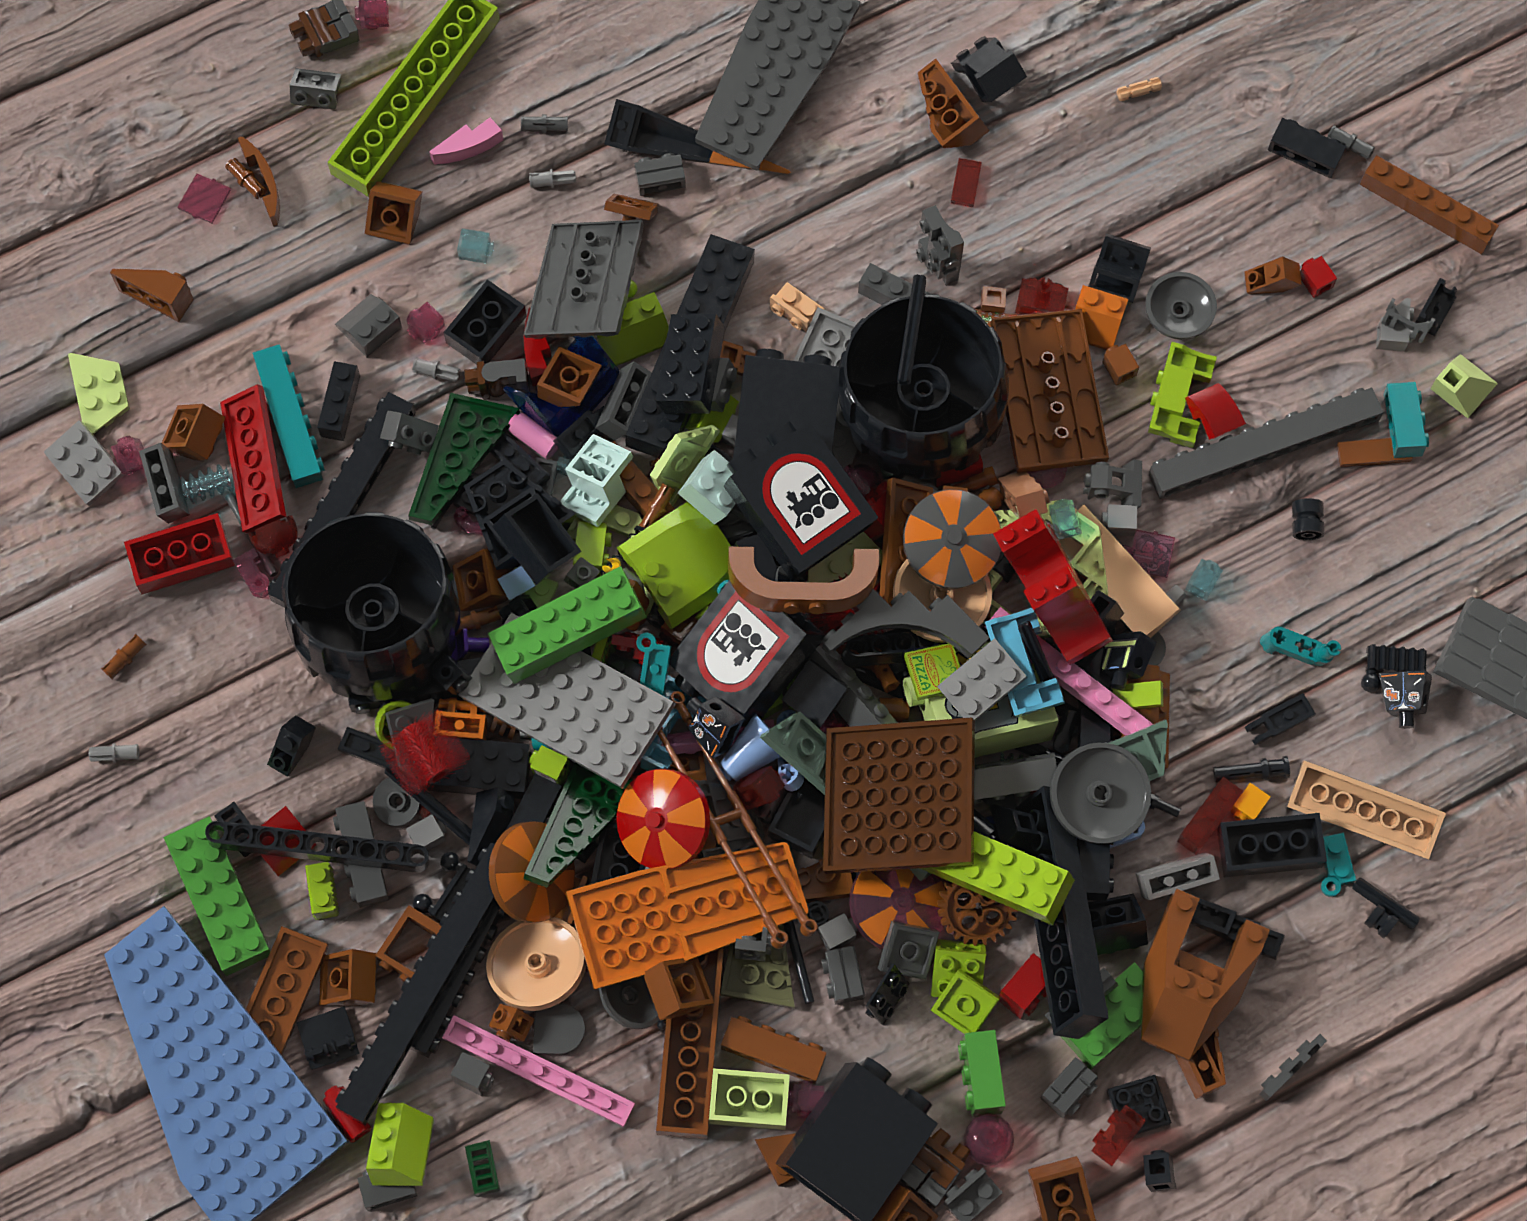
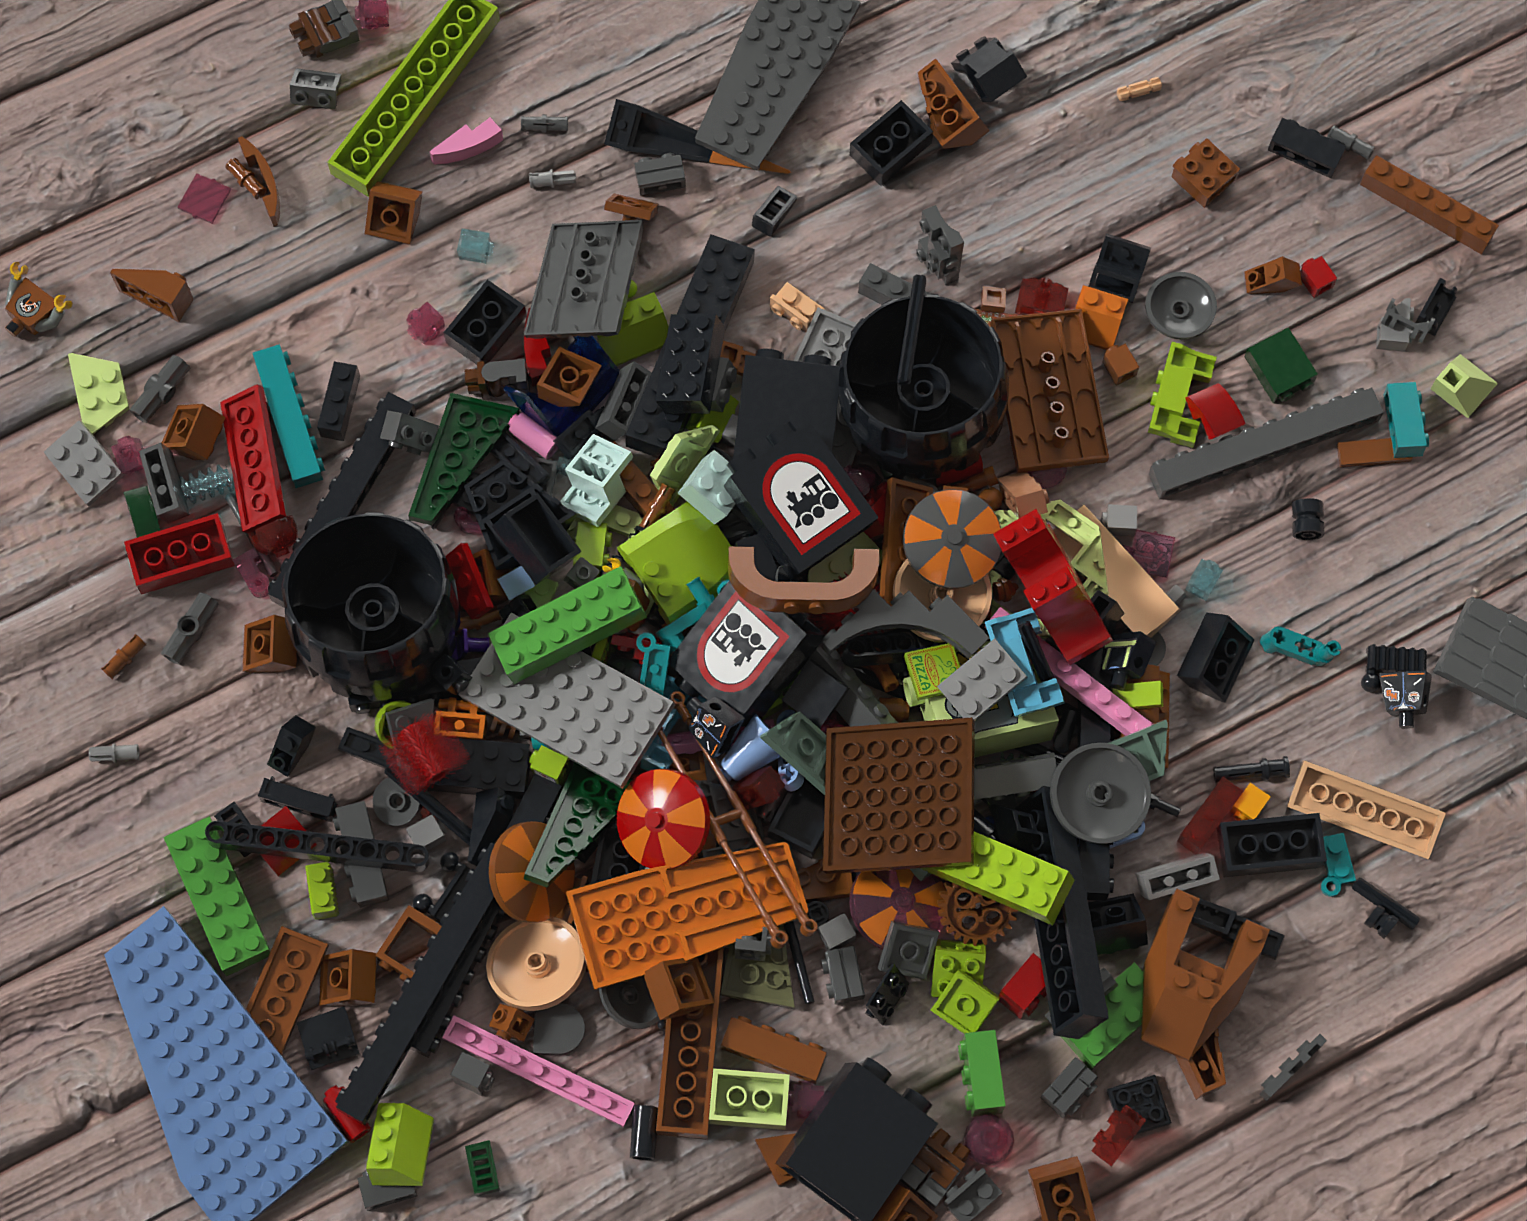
dark grey slope [335,294,402,358] -> none
light grey axle [412,357,461,382] -> none
clear red tile [951,158,982,207] -> none
clear light blue brick [1049,499,1082,540] -> none
dark grey tile [1083,459,1142,509] -> none
black brick [1143,1150,1177,1192] -> none
black hinge [1244,693,1316,745] -> none
none -> torso [5,262,73,337]
none -> dark green slope [123,486,161,538]
none -> dark grey piece [129,355,191,423]
none -> dark grey piece [161,592,219,665]
none -> dark orange slope [243,615,297,673]
none -> black container [258,776,338,823]
none -> red wing [445,543,494,619]
none -> black pin [629,1105,658,1160]
none -> teal beam [656,577,715,652]
none -> black slope [752,186,797,237]
none -> black brick [849,100,933,186]
none -> dark orange plate [992,578,1019,602]
none -> dark orange brick [1171,138,1240,208]
none -> black slope [1177,612,1255,703]
none -> dark green brick [1244,327,1318,404]

